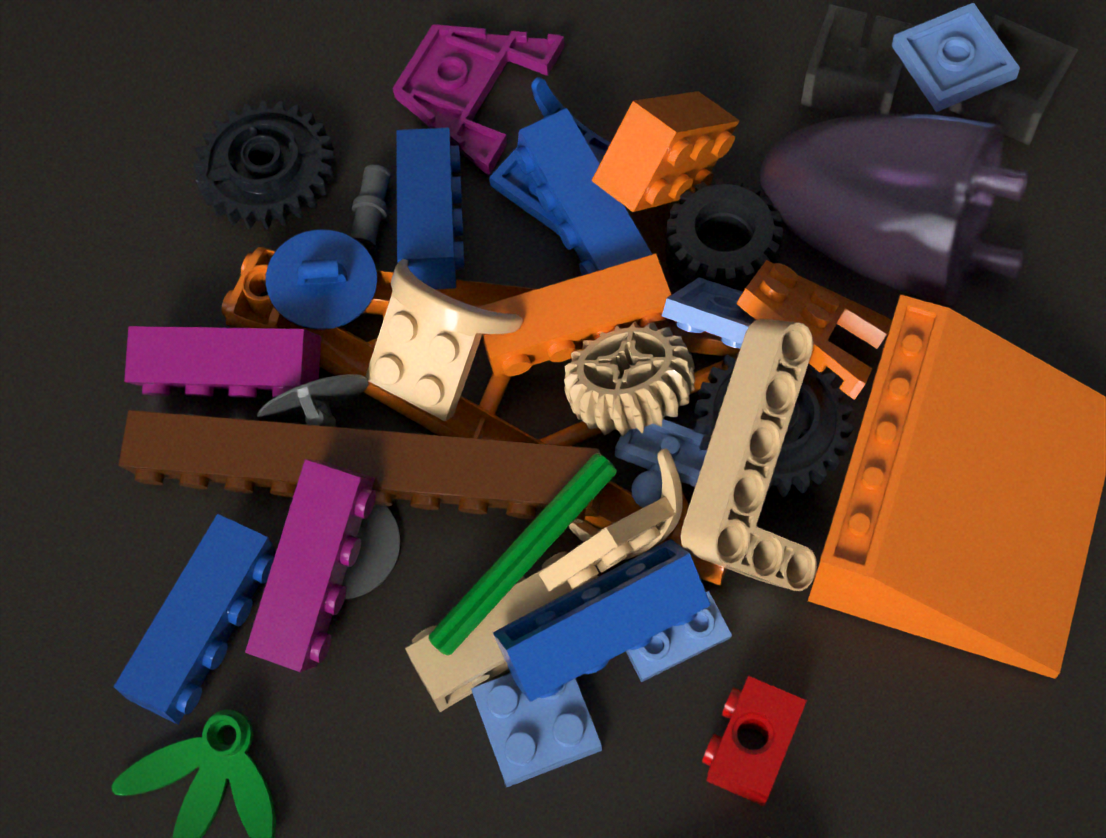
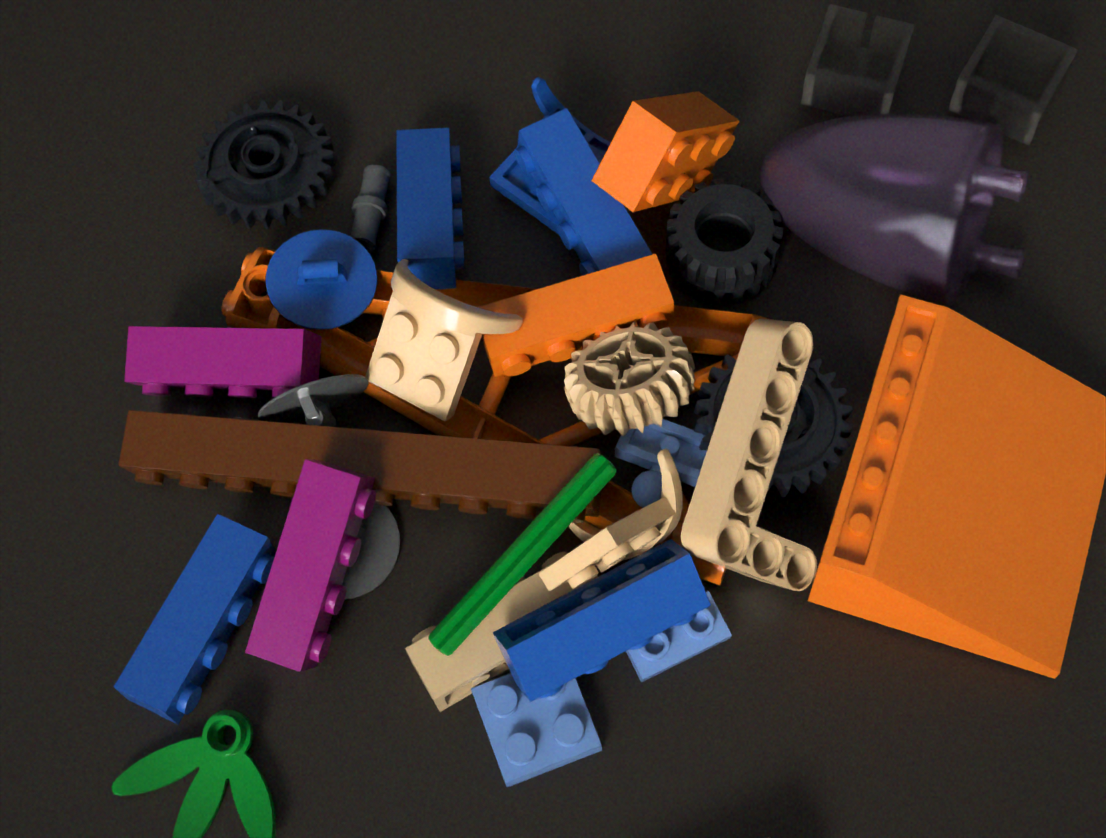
magenta wing [393,24,564,175] -> none
medium blue plate [662,277,755,349] -> none
red brick [702,676,807,806] -> none
orange wing [736,260,892,400] -> none
medium blue plate [892,2,1020,112] -> none

